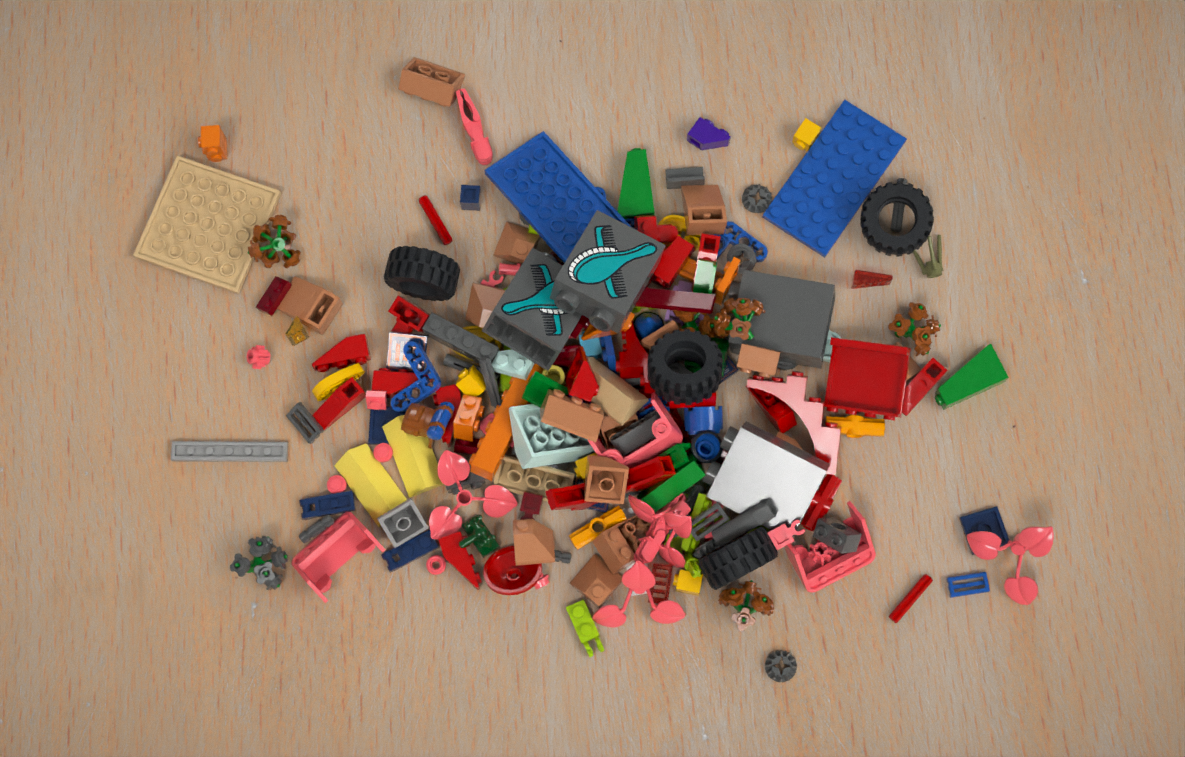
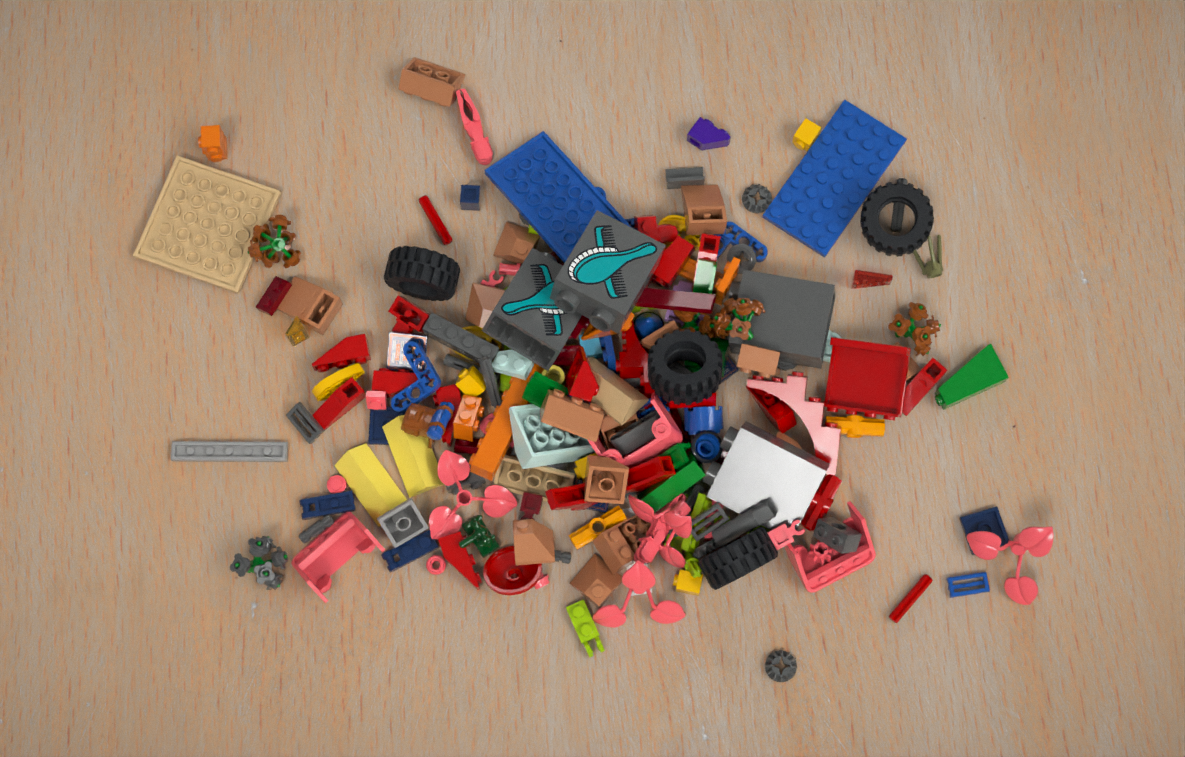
coral gear [246,345,270,369] -> none
coral plate [373,443,393,462] -> none
green slope [617,148,655,219] -> none
clear red slope [648,562,673,604] -> none
dark orange plant [718,580,774,631] -> none

